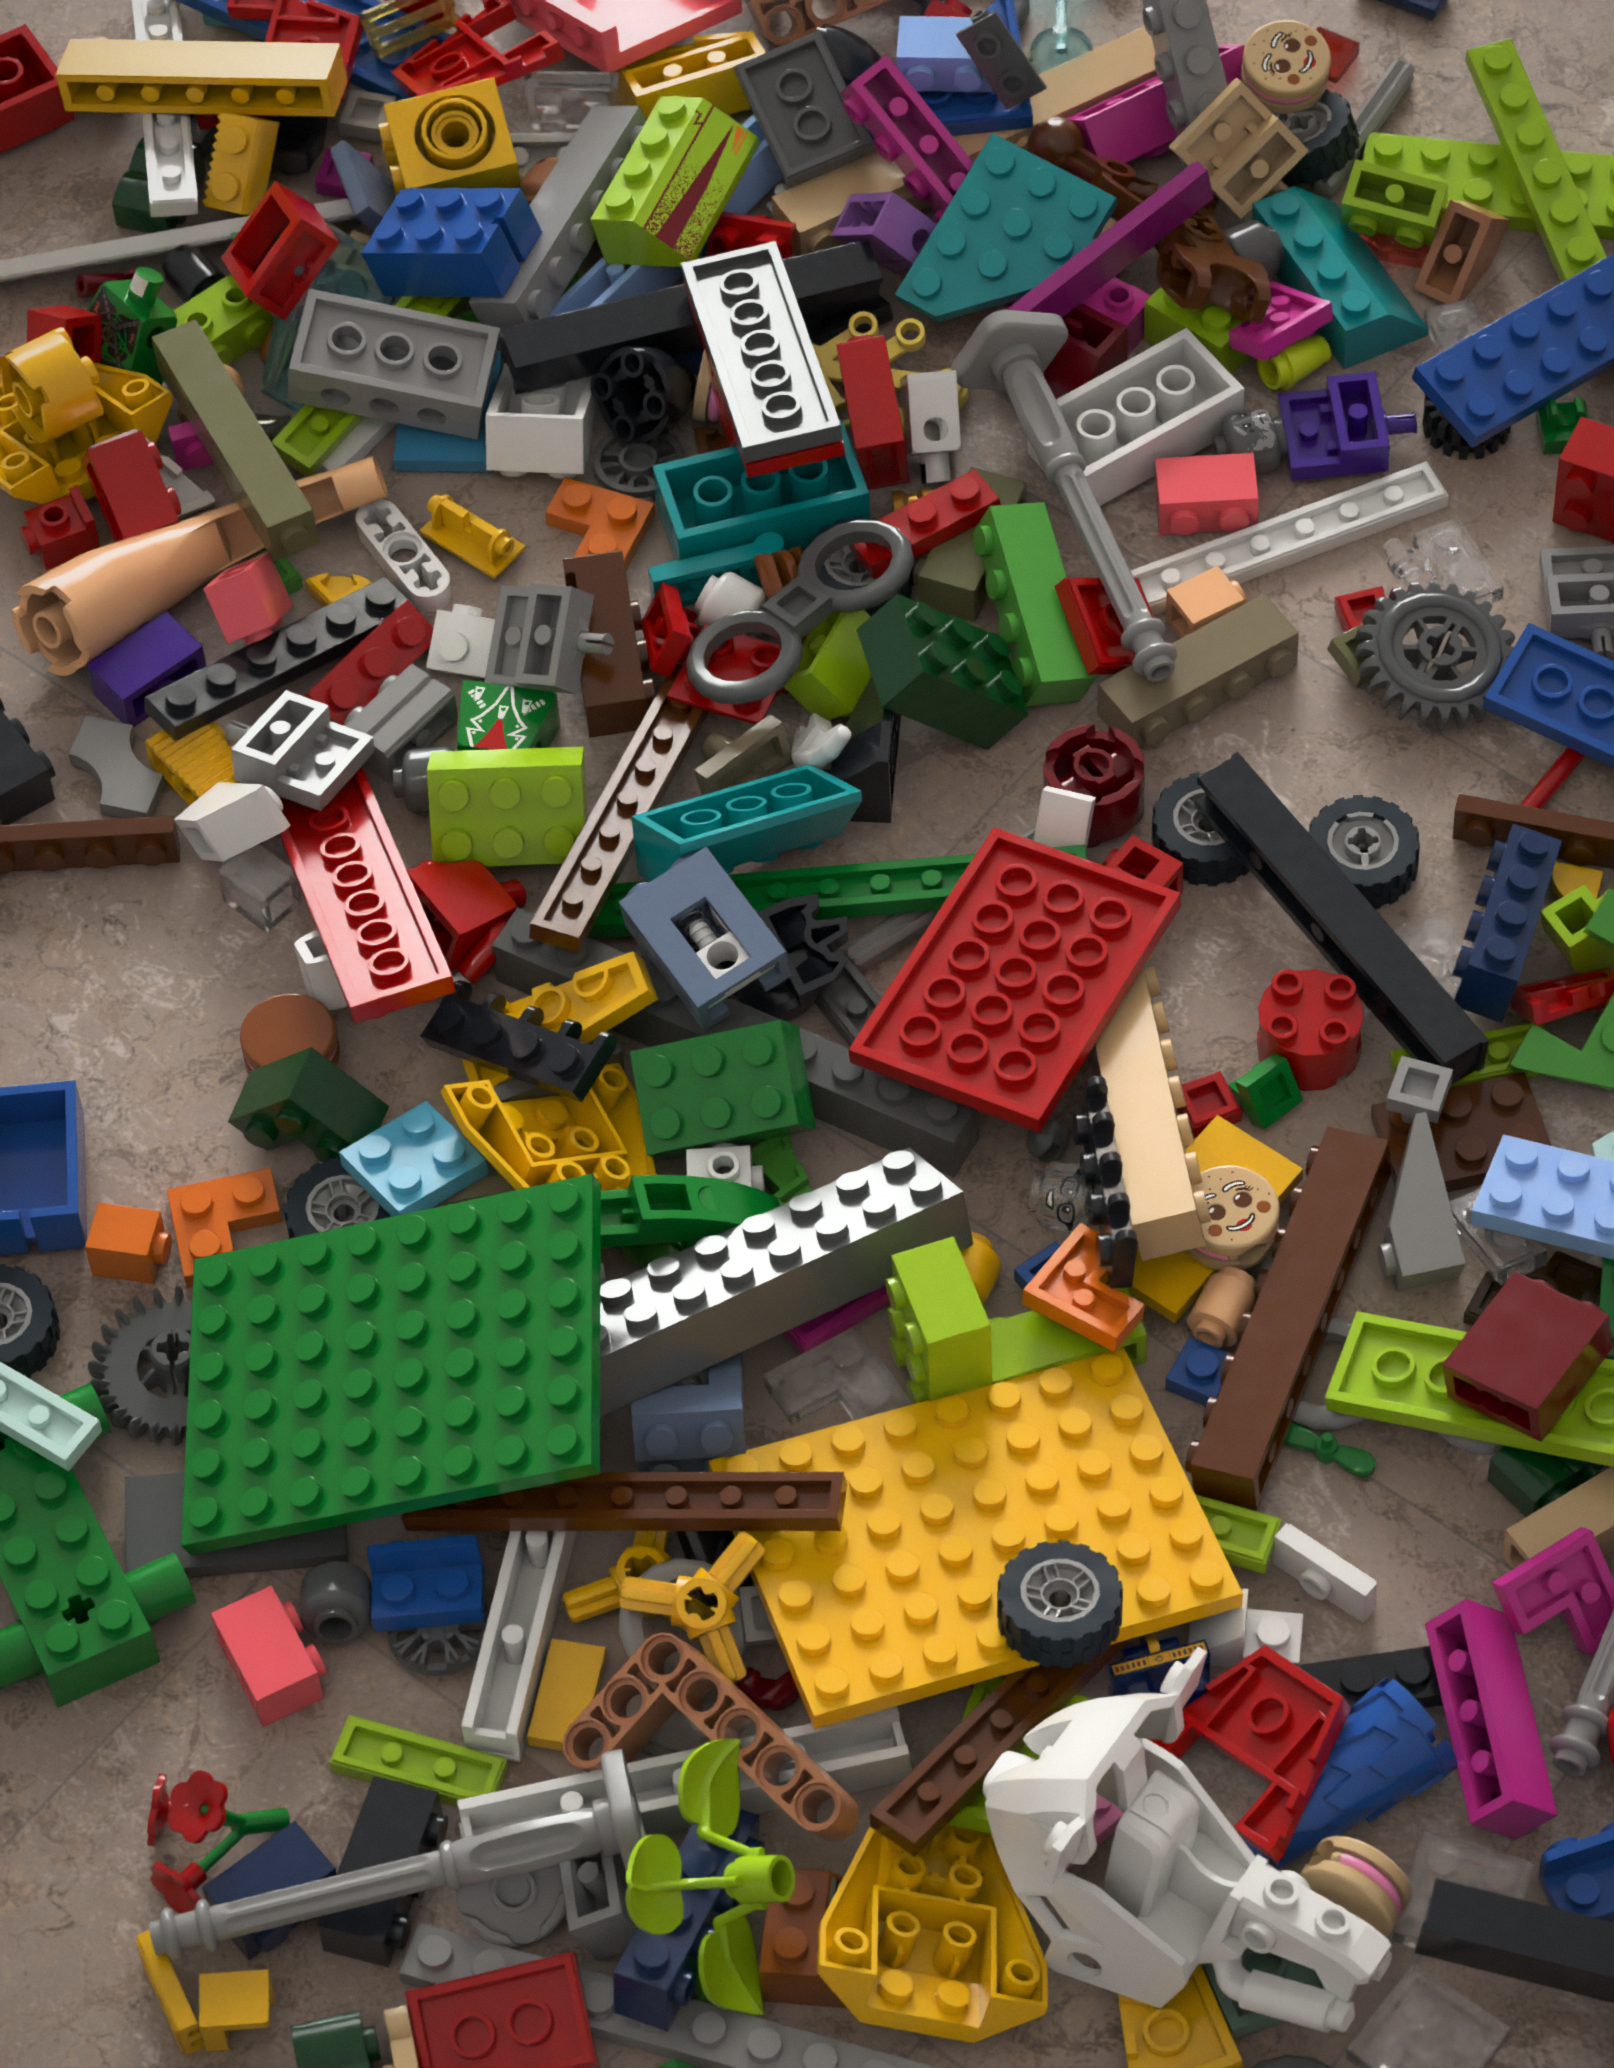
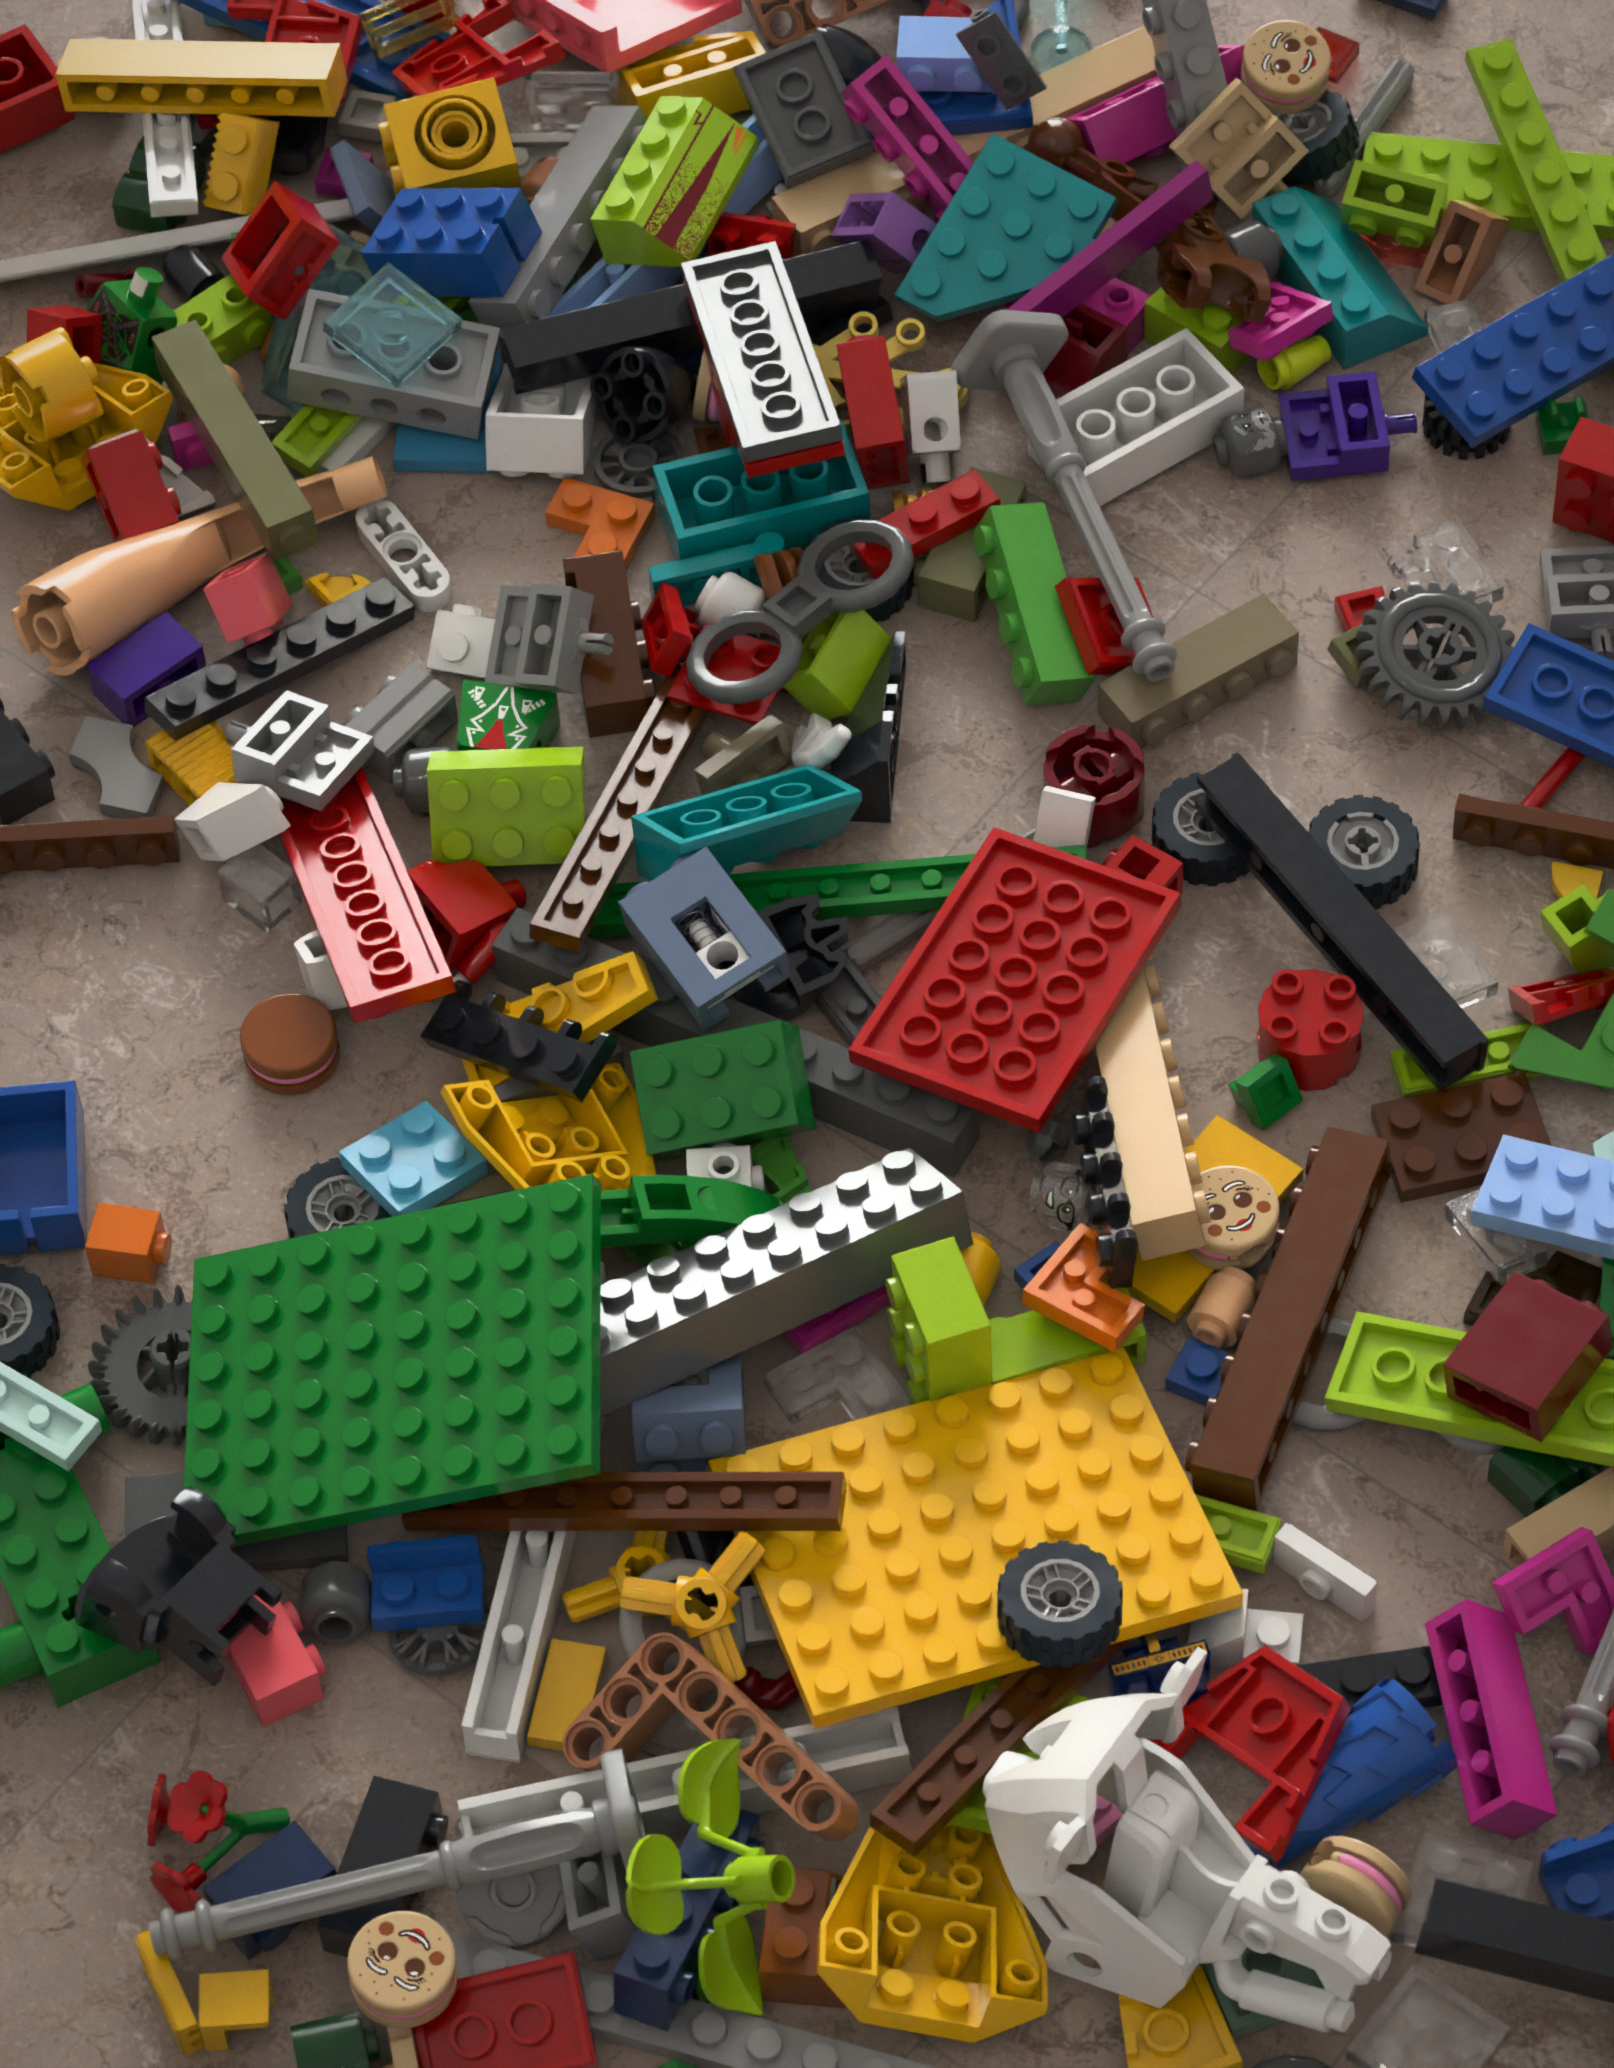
red brick [20,485,100,571] -> none
orange plate [167,1168,282,1288] -> none
dark green brick [228,1047,389,1163] -> none
red plate [303,599,433,726] -> none
lime tile [329,1715,509,1807] -> none
yellow hinge [419,494,526,579] -> none
dark green brick [856,594,1029,750] -> none
white tile [1130,461,1449,616] -> none
coral brick [1155,453,1259,536] -> none
light nougat brick [1166,566,1247,638] -> none
red tile [1177,1071,1242,1139] -> none
green piece [1284,1423,1375,1477] -> none
light grey slope [1378,1112,1466,1291] -> none
light grey tile [1386,1056,1453,1124] -> none
dark blue brick [1452,824,1562,1023] -> none
none -> black piece [74,1486,282,1686]
none -> clear light blue tile [323,262,462,388]
none -> tan head [347,1911,458,2028]

